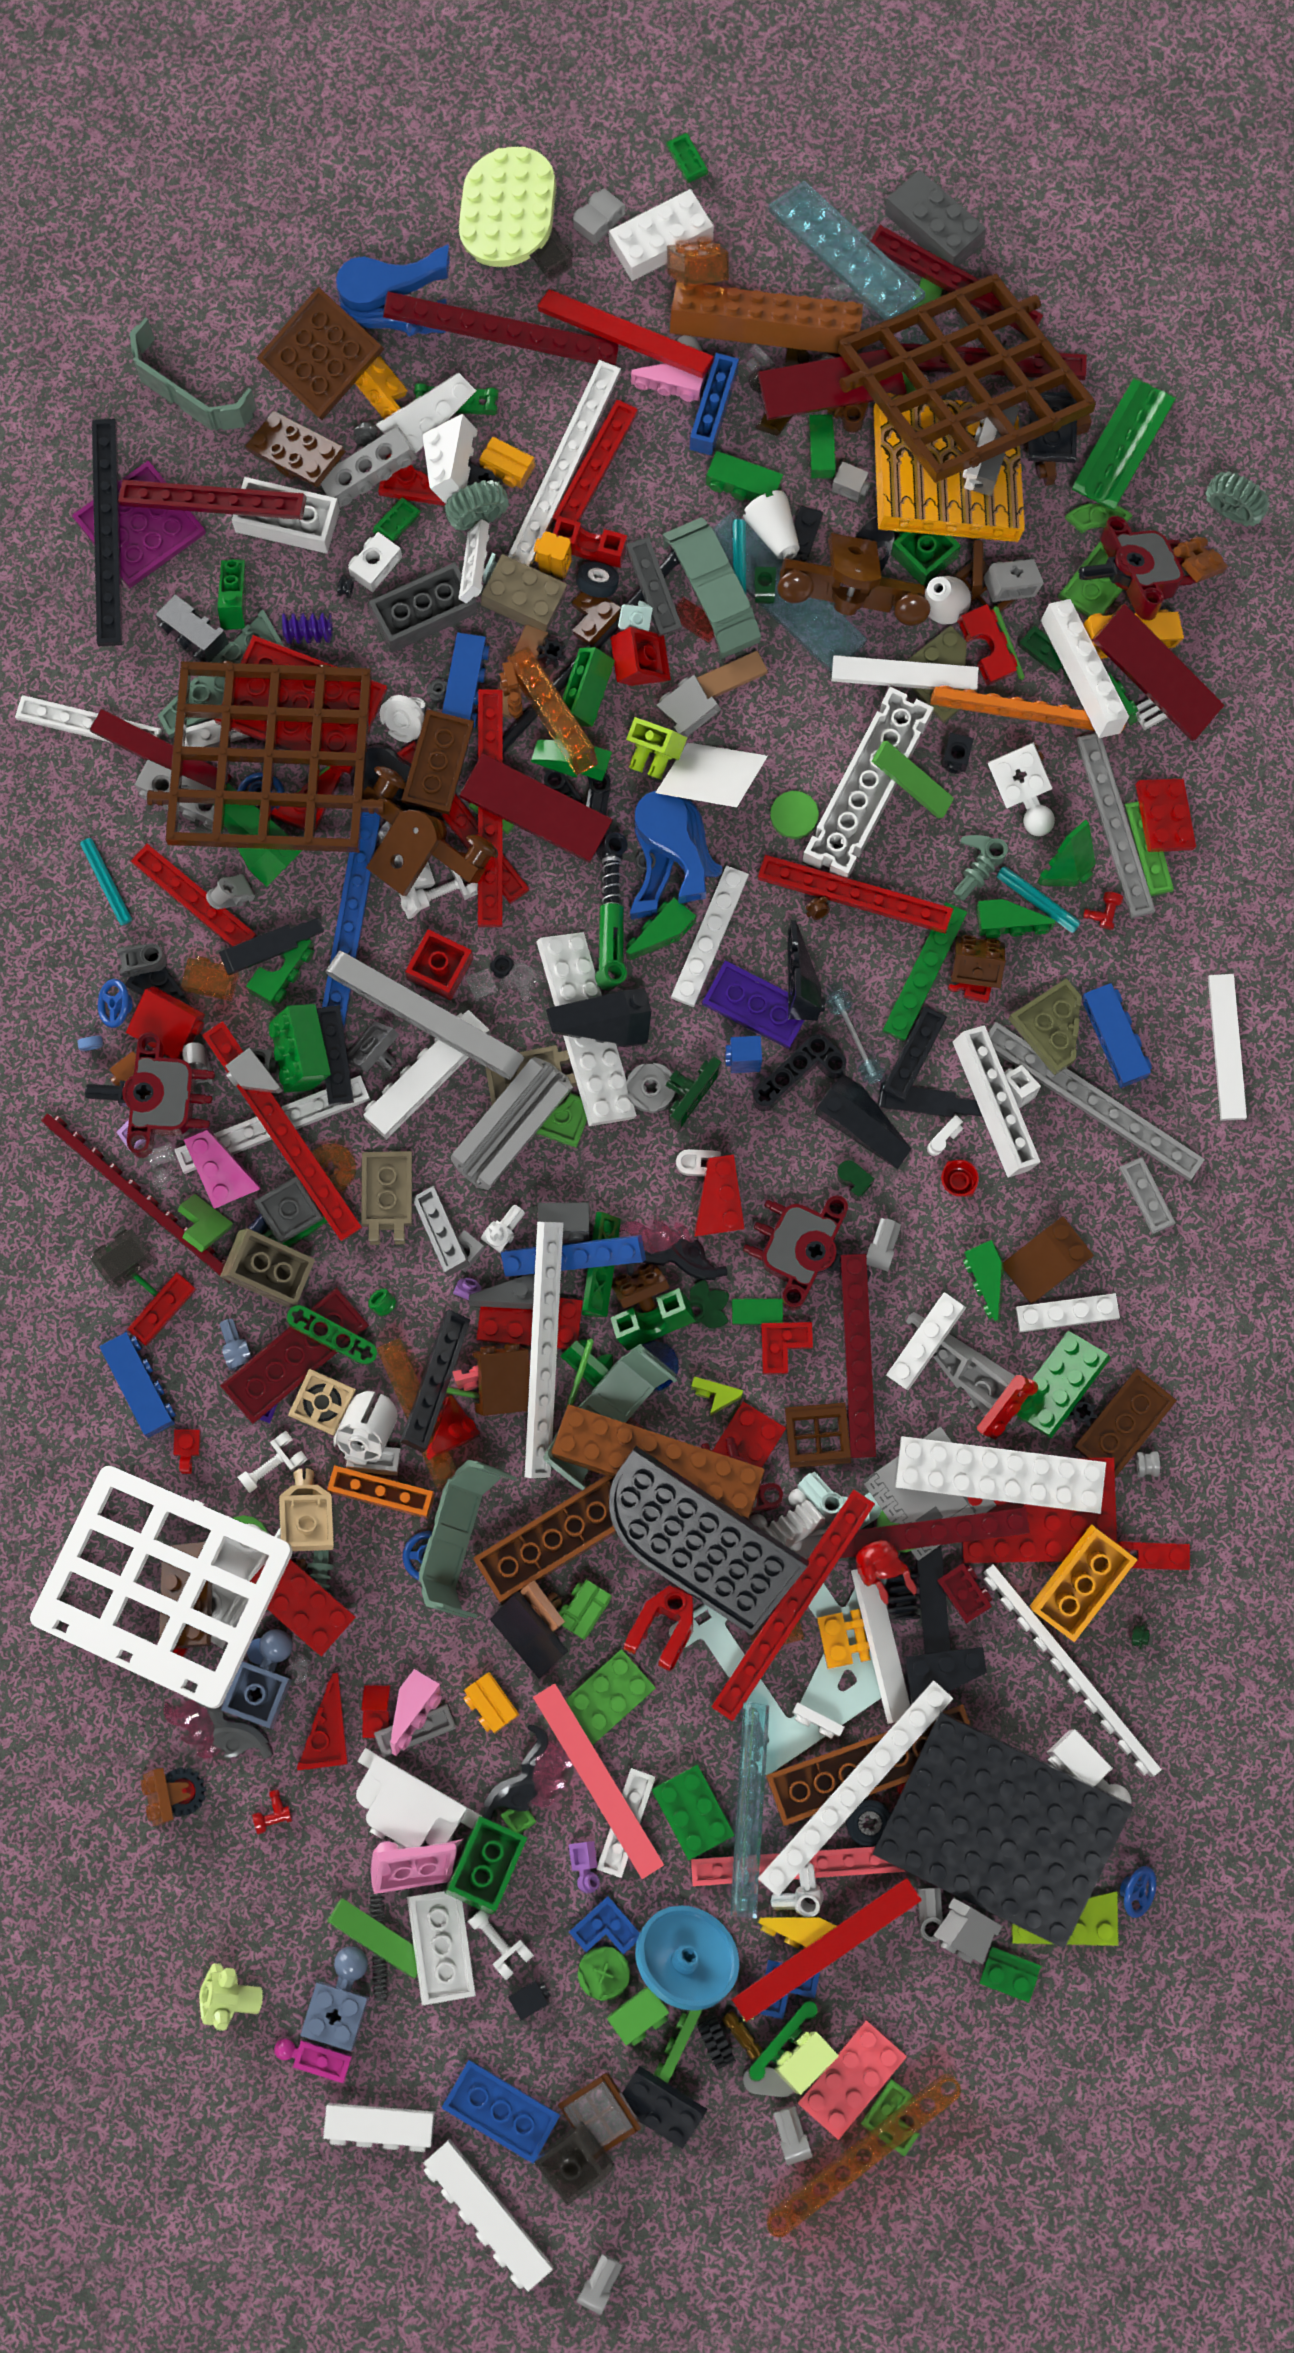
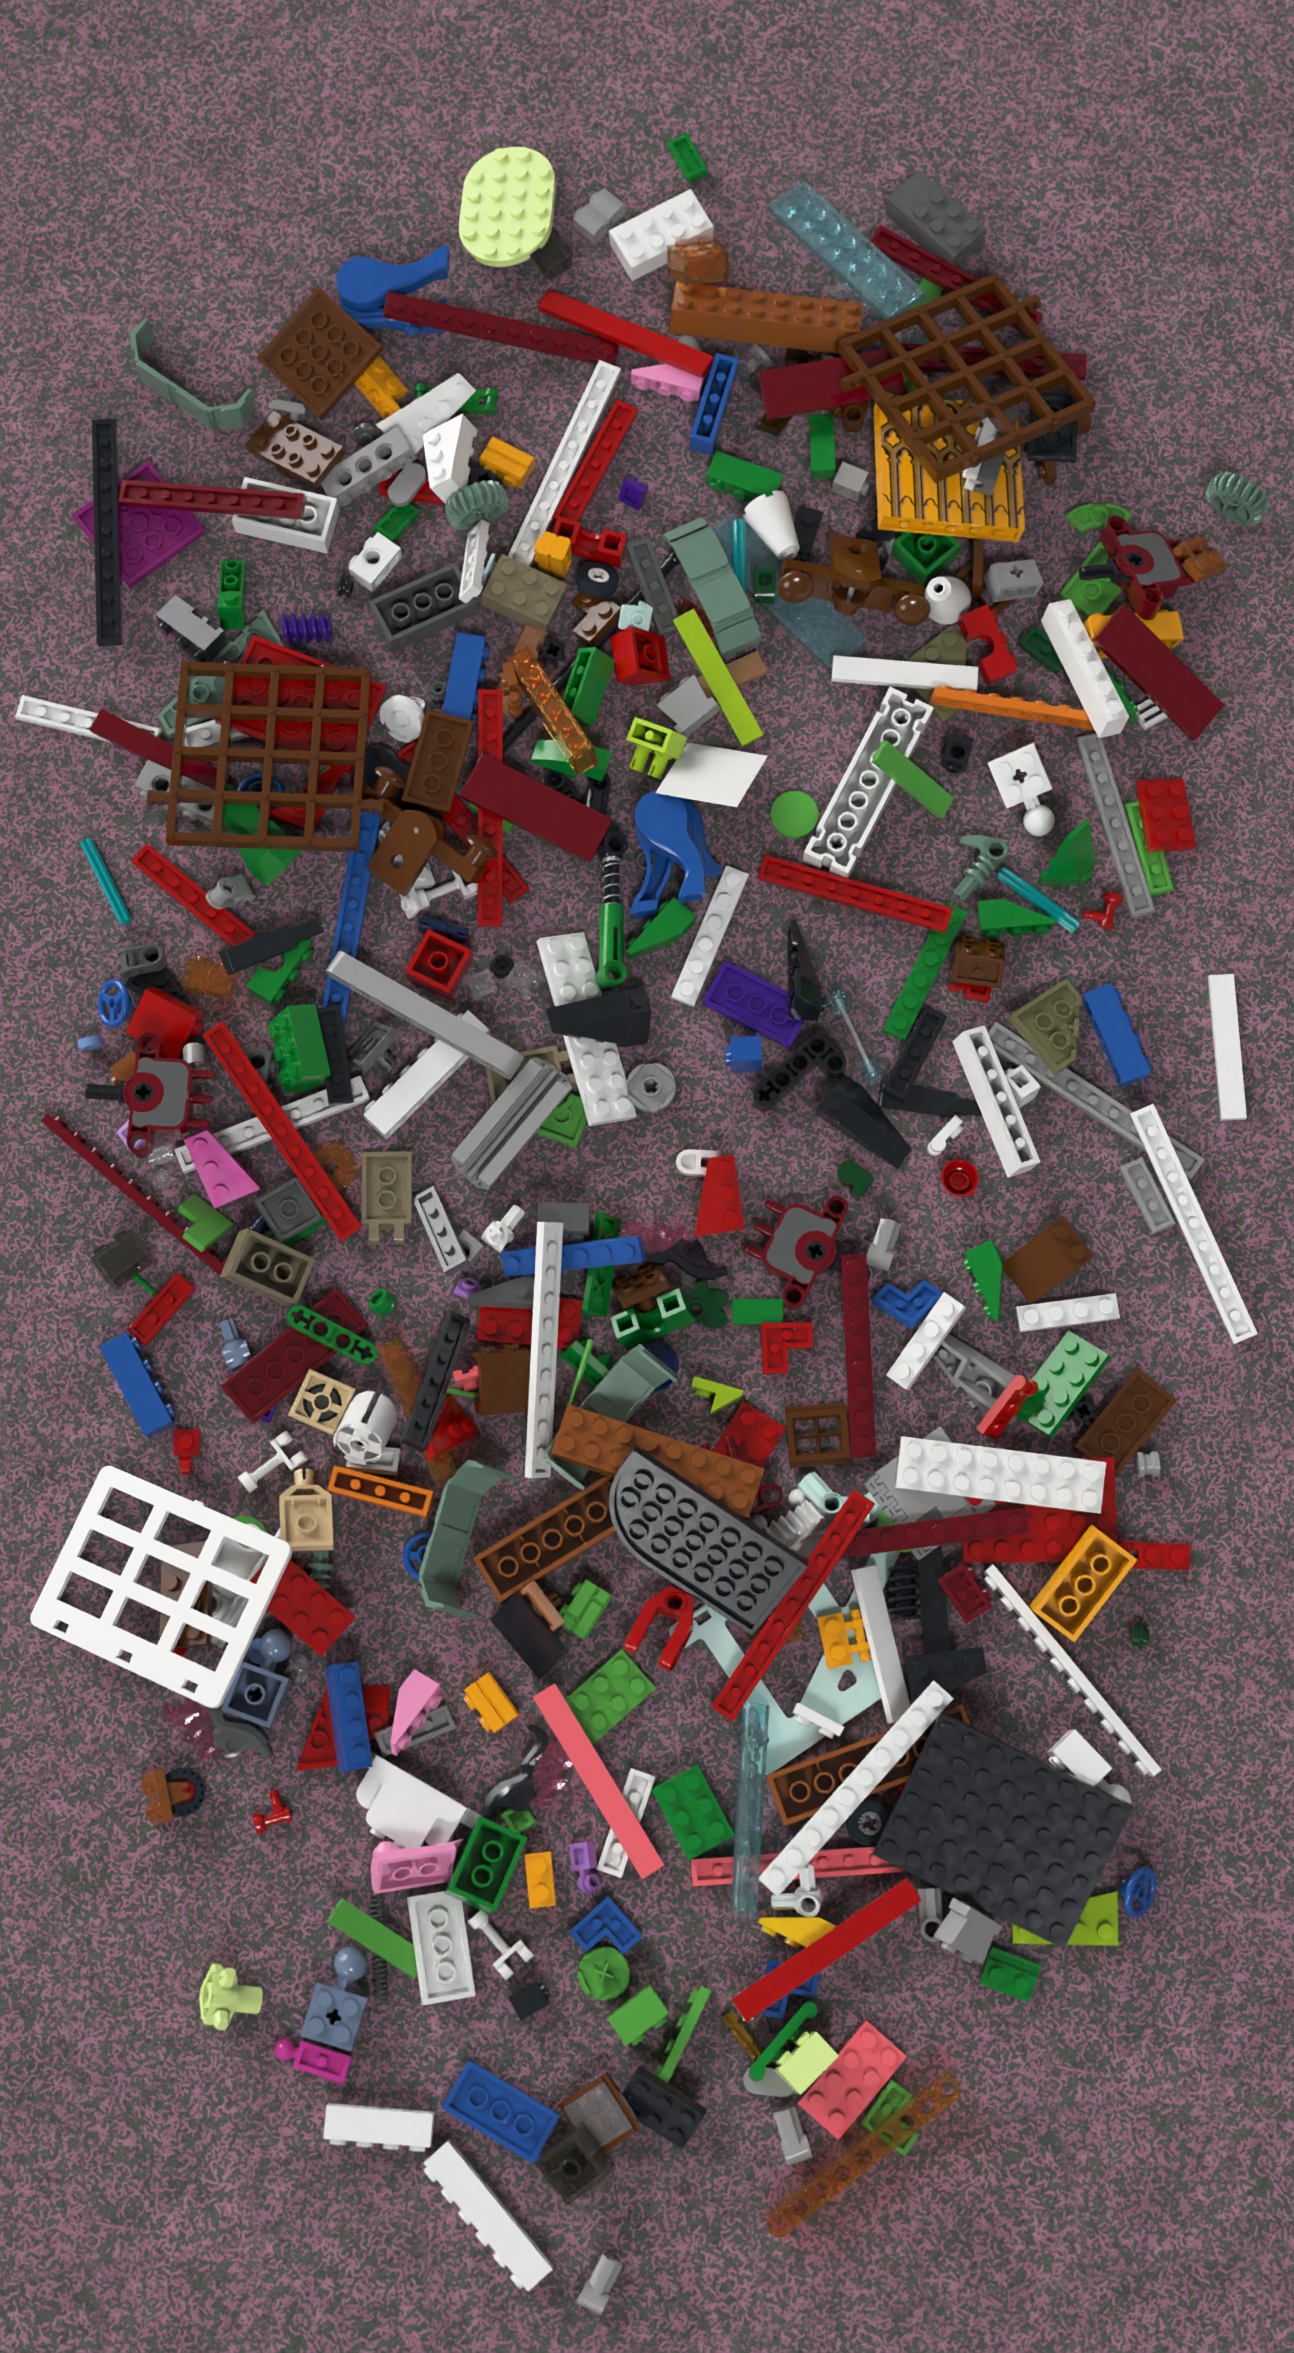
light grey slope [225,1048,283,1093] -> none
dark azure dish [635,1906,739,2010] -> none
dark green plate [665,1056,722,1132] -> none
black tyre [697,2016,736,2070] -> none
reddish brown plate [806,896,830,920] -> none
red hair [856,1540,917,1605] -> none
bright green axle [993,605,1025,680] -> none
green plate [1072,377,1177,511] -> none
none -> light grey piece [269,399,310,423]
none -> blue brick [324,1662,373,1773]
none -> light grey tile [388,463,426,507]
none -> dark blue pin [418,915,469,944]
none -> light orange brick [524,1851,557,1908]
none -> dark purple tile [618,476,649,511]
none -> lime tile [673,609,764,747]
none -> blue plate [872,1280,943,1330]
none -> white plate [1130,1104,1258,1344]

